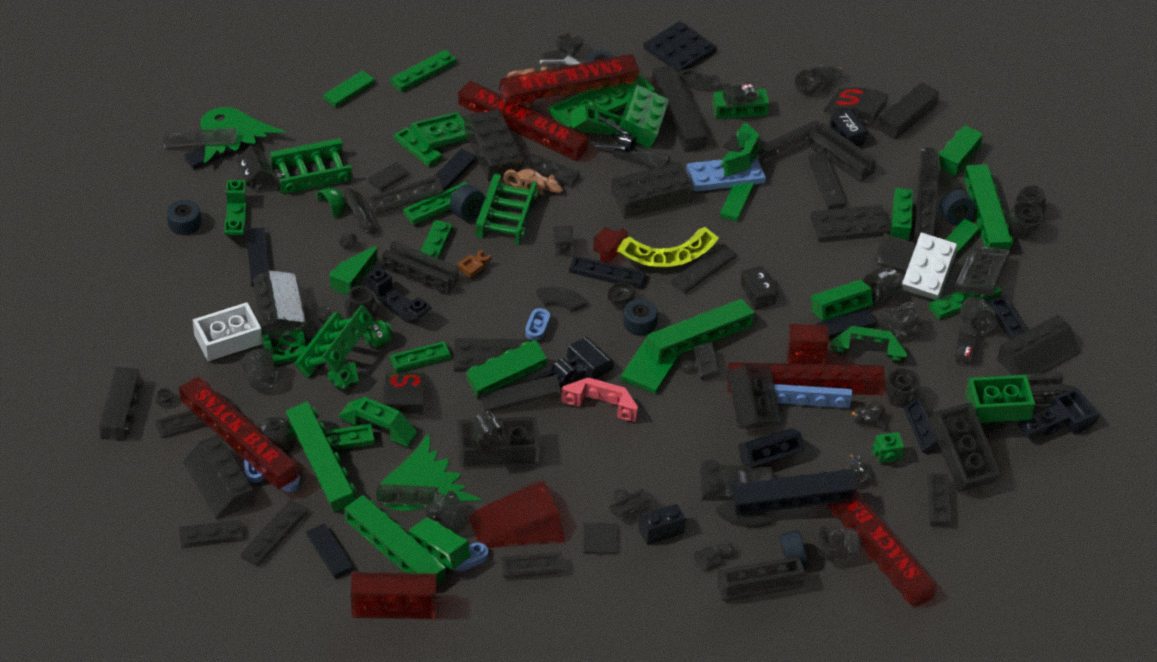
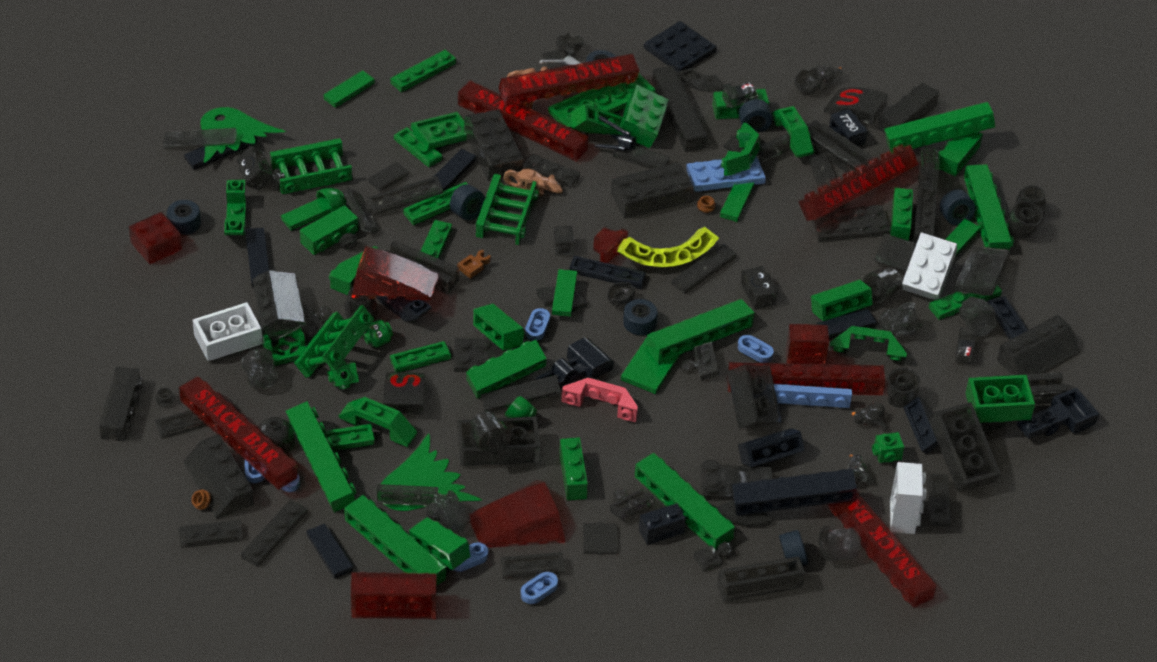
none -> clear red brick [129,212,182,264]
none -> dark orange plate [192,489,211,510]
none -> green tile [281,196,332,231]
none -> green brick [300,205,359,255]
none -> clear red wedge [352,246,439,300]
none -> green brick [473,304,525,351]
none -> green helmet [504,396,537,423]
none -> medium blue plate [521,572,558,604]
none -> green tile [552,269,577,317]
none -> green brick [559,437,588,501]
none -> green brick [634,453,735,551]
none -> dark orange plate [697,196,716,212]
none -> medium blue plate [738,335,774,363]
none -> black wheel [739,99,772,132]
none -> green slope [771,106,814,158]
none -> clear red brick [798,144,919,221]
none -> green brick [884,102,995,154]
none -> white brick [890,462,926,534]

